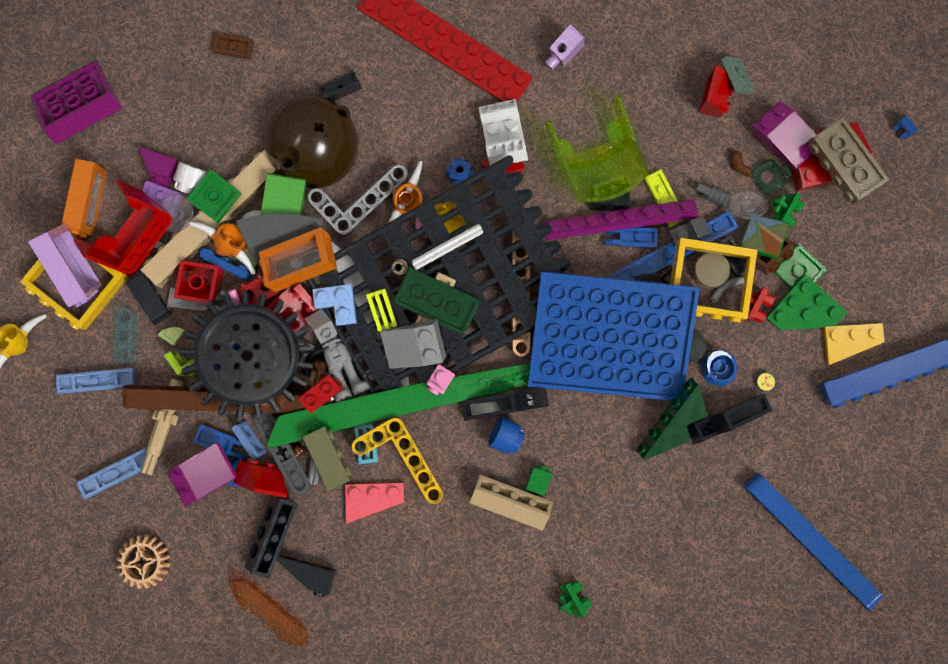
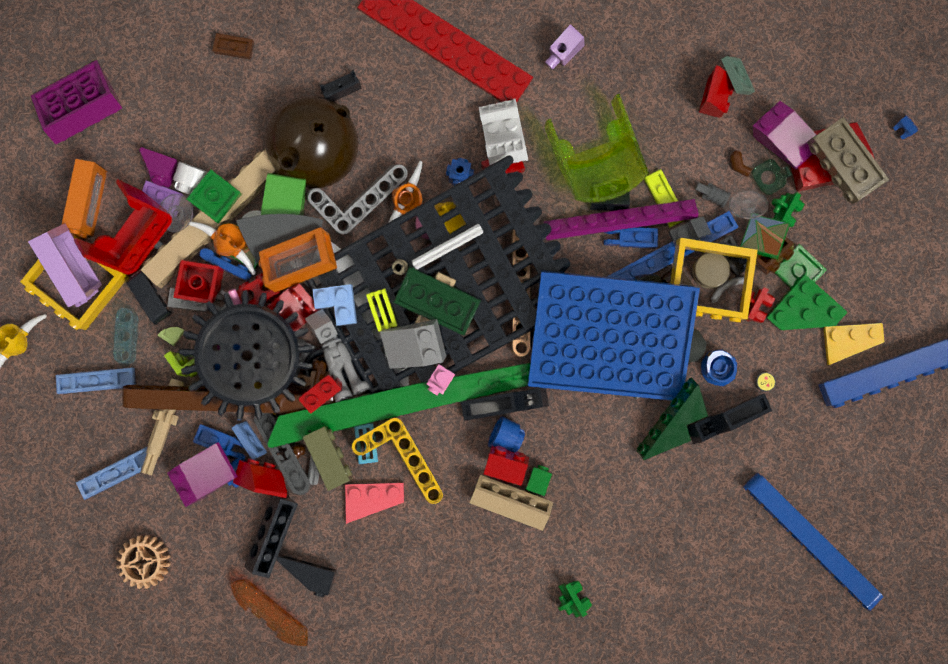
none -> red slope [484,446,529,486]

